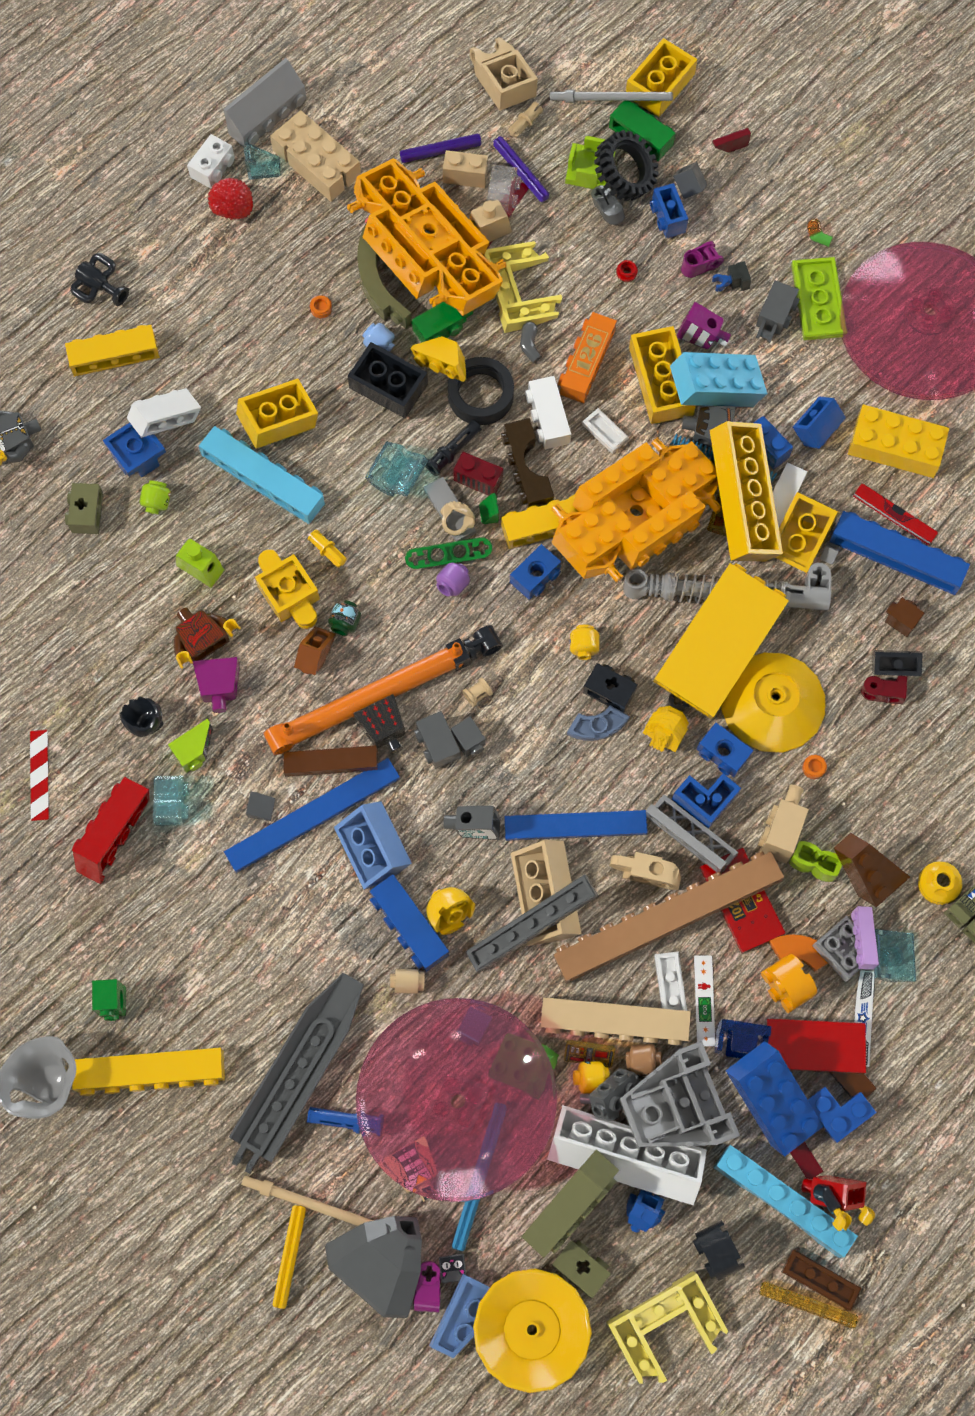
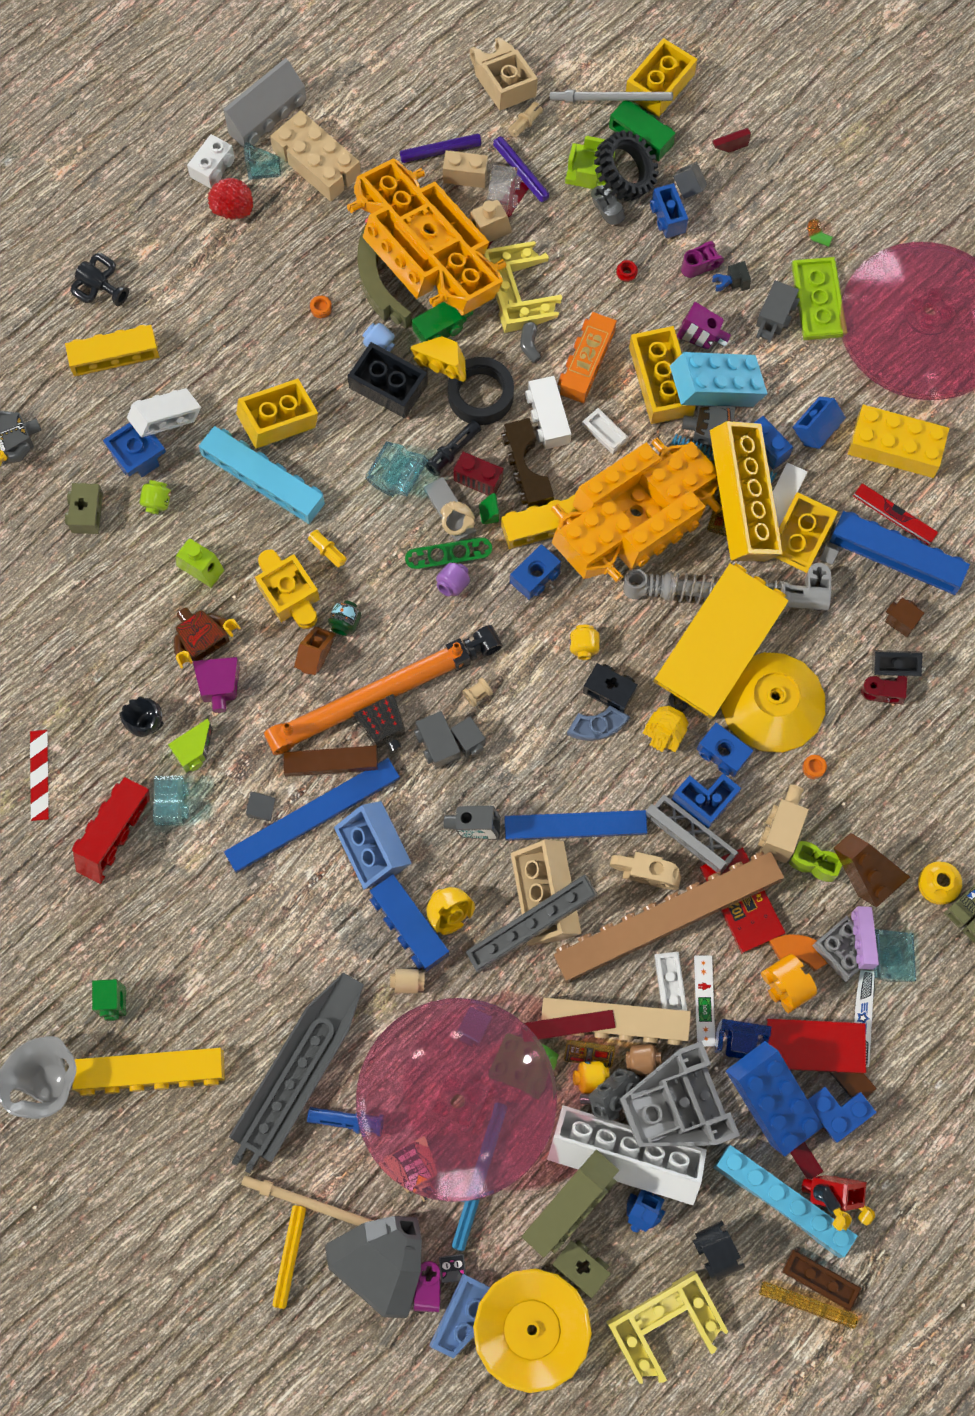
none -> dark red sticker [522,1010,616,1042]

